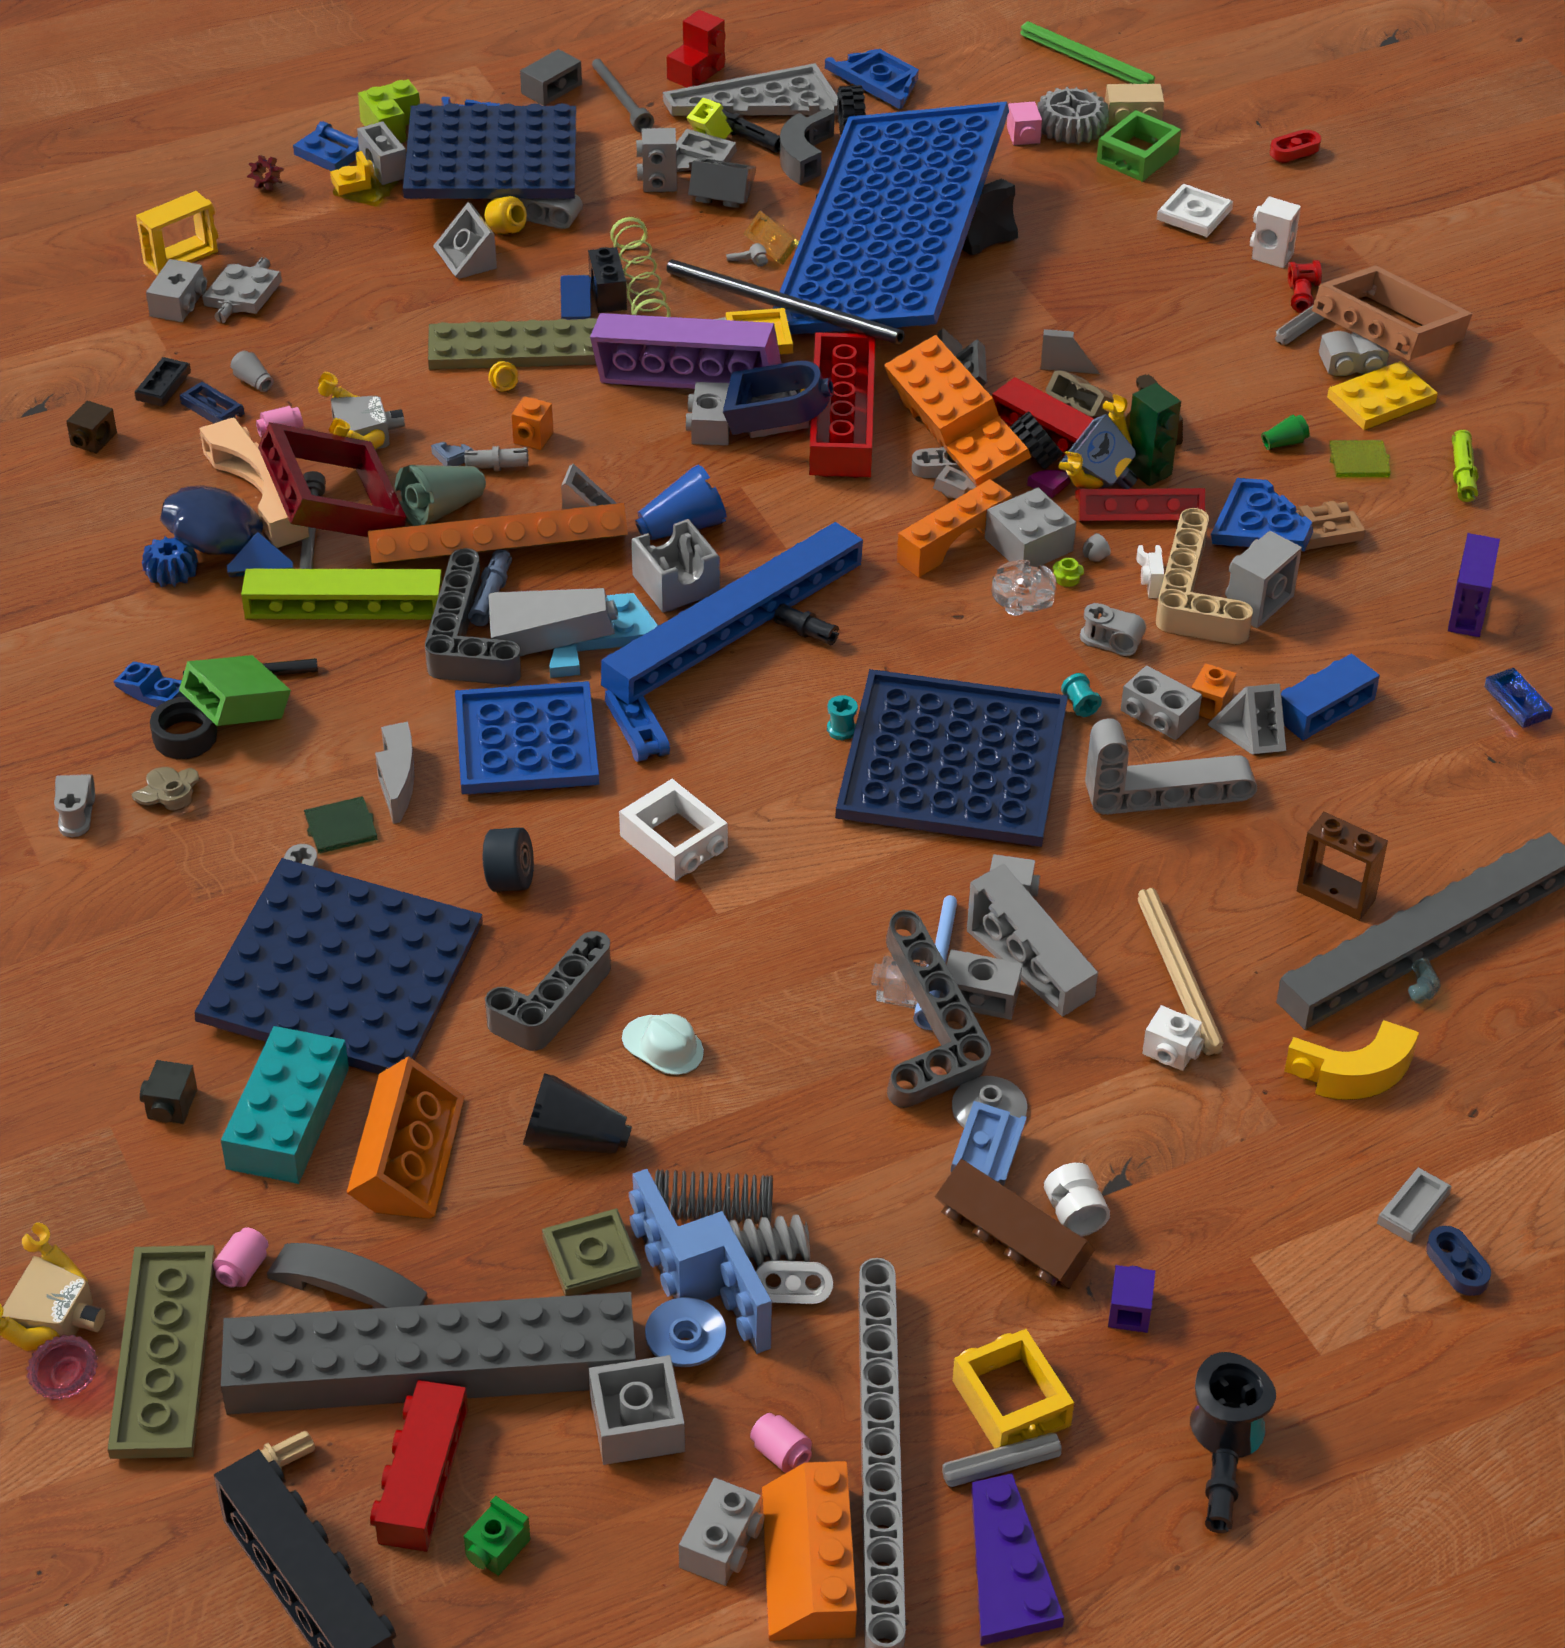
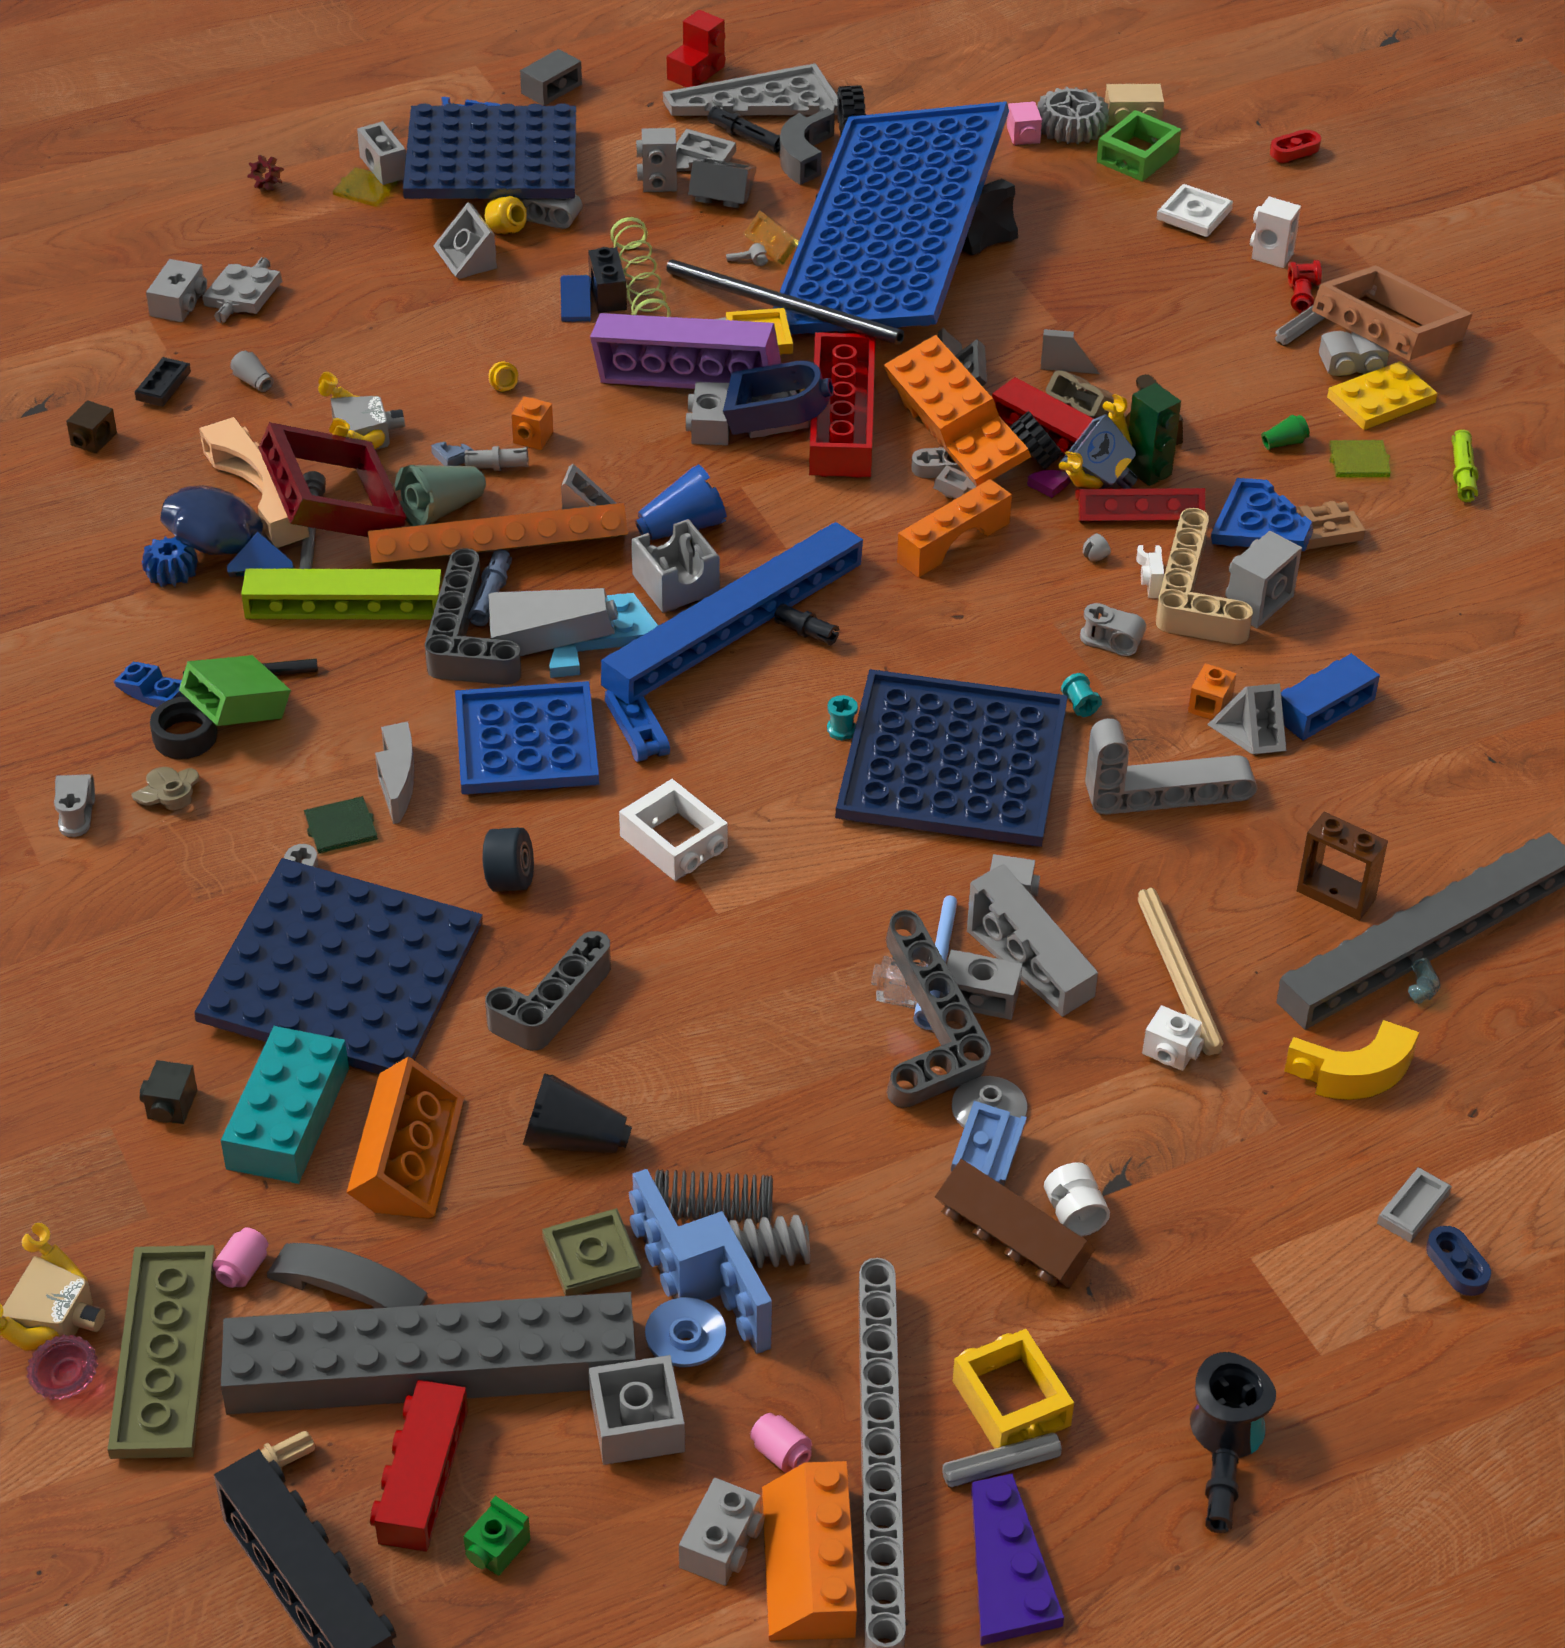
yellow window [136,191,218,276] -> none
dark blue tile [180,381,245,423] -> none
bright pink brick [256,406,304,438] -> none
blue plate [293,121,359,171] -> none
yellow bracket [330,151,374,195] -> none
lime brick [358,79,420,143] -> none
olive plate [428,318,597,370] -> none
dark grey piece [592,59,654,133] -> none
light aqua piece [622,1013,704,1075] -> none
neon yellow brick [686,98,732,139] -> none
white plate [756,1261,833,1304] -> none
blue wing [825,49,919,109] -> none
light grey brick [985,488,1076,573] -> none
clear plate [991,560,1057,616] -> none
bright green axle [1020,21,1155,84] -> none
lime plate [1052,558,1084,587] -> none
dark purple brick [1108,1265,1155,1333] -> none
light grey brick [1121,665,1202,740] -> none
dark purple window [1447,533,1500,637] -> none
clear blue plate [1484,668,1553,728] -> none

